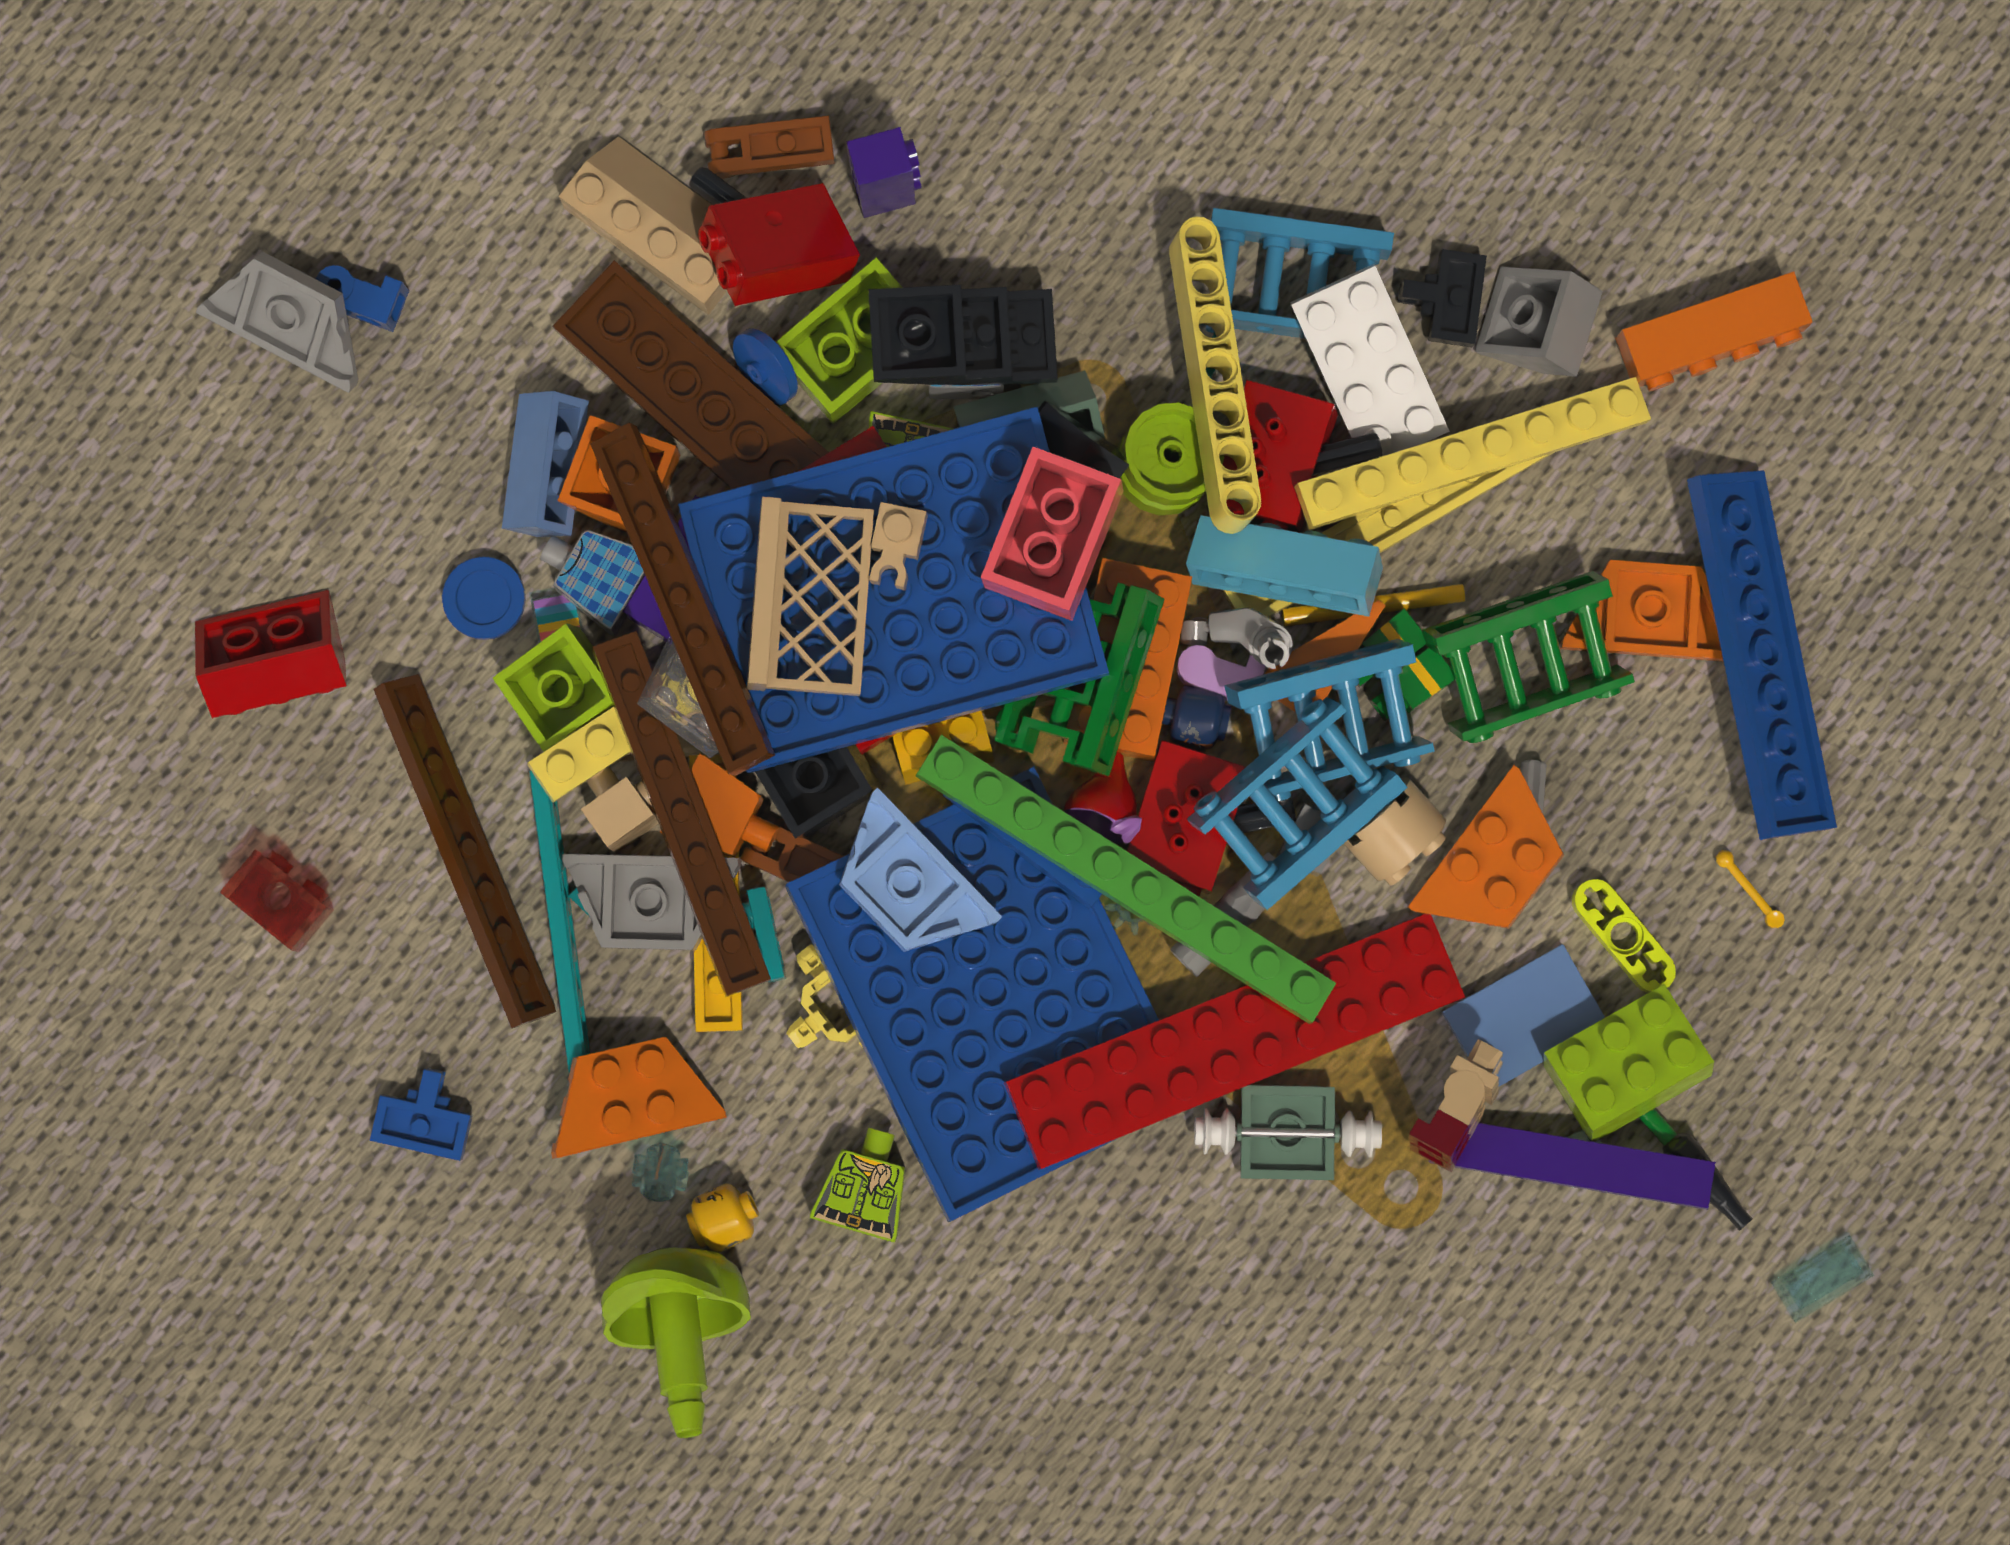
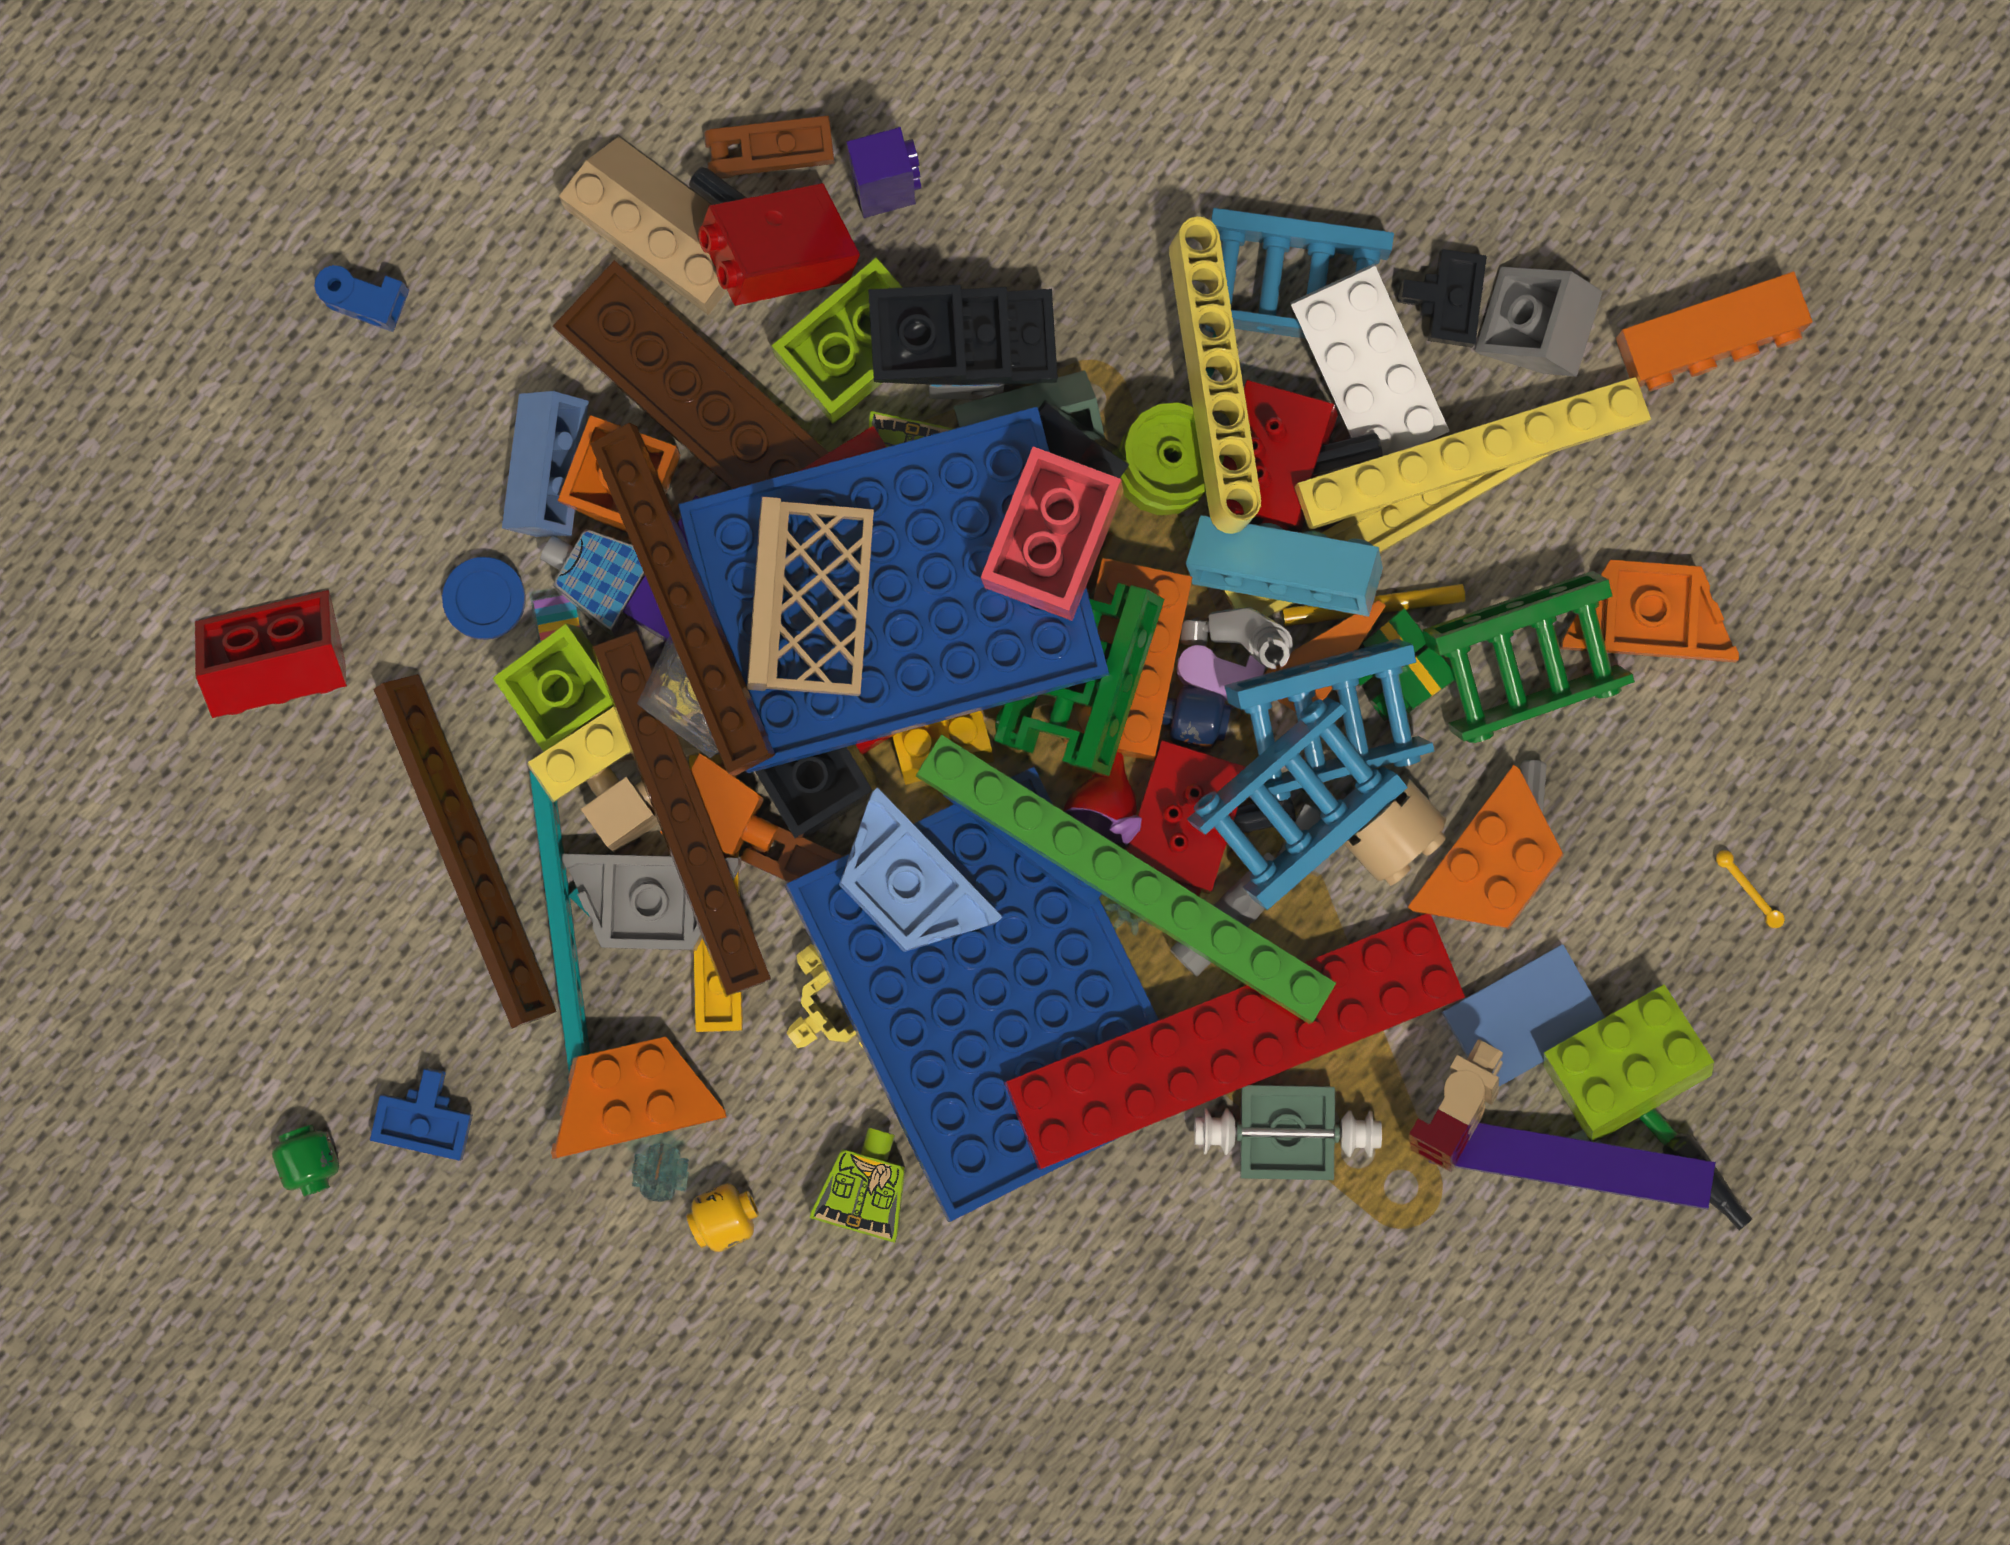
light grey wing [196,251,358,393] -> none
clear red brick [220,849,334,952] -> none
lime piece [601,1247,751,1438] -> none
blue piece [733,328,798,405] -> none
teal plate [742,886,787,983] -> none
tan plate [869,502,928,590] -> none
neon yellow beam [1572,879,1676,992] -> none
blue plate [1687,470,1837,840] -> none
clear light blue tile [1771,1235,1875,1323] -> none
none -> green head [272,1124,339,1197]

